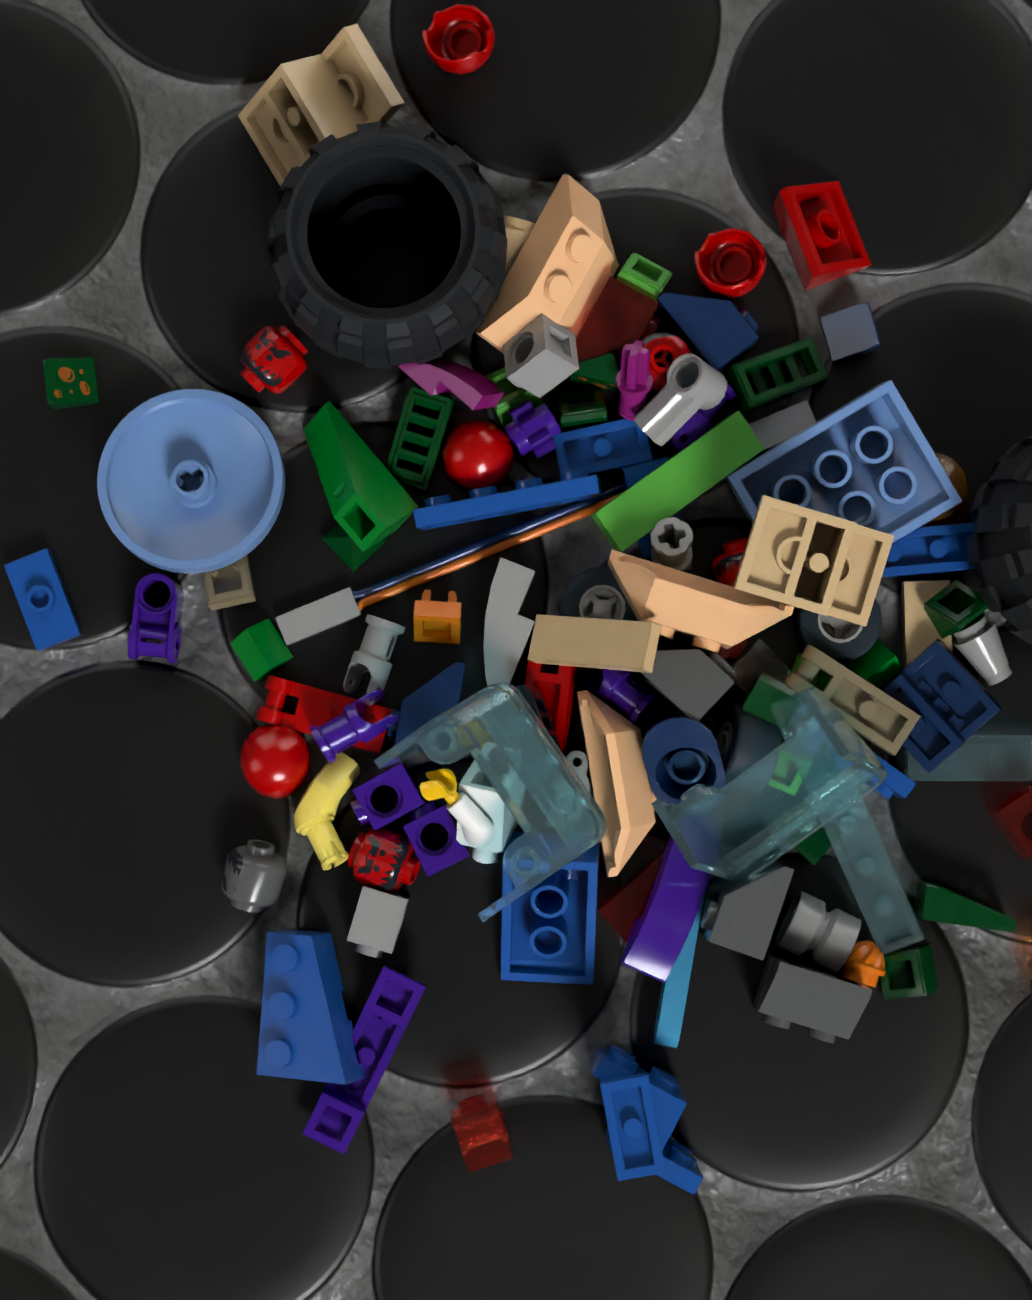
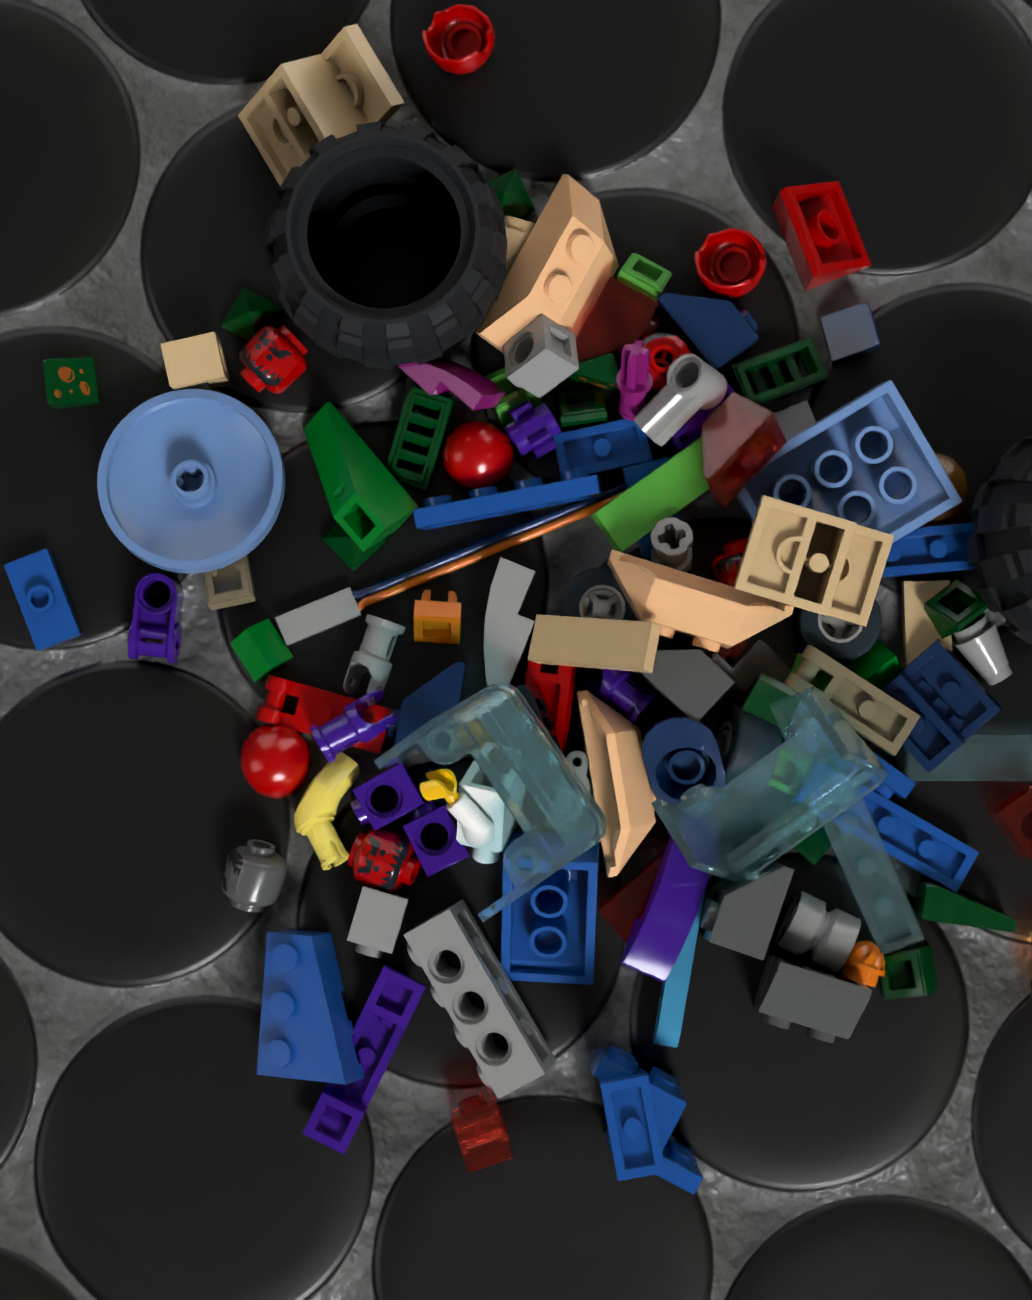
none -> tan panel [160,331,231,389]
none -> dark green slope [221,287,284,342]
none -> light grey brick [404,899,557,1099]
none -> dark green slope [487,169,535,218]
none -> clear red slope [702,392,787,508]
none -> blue plate [792,759,979,893]

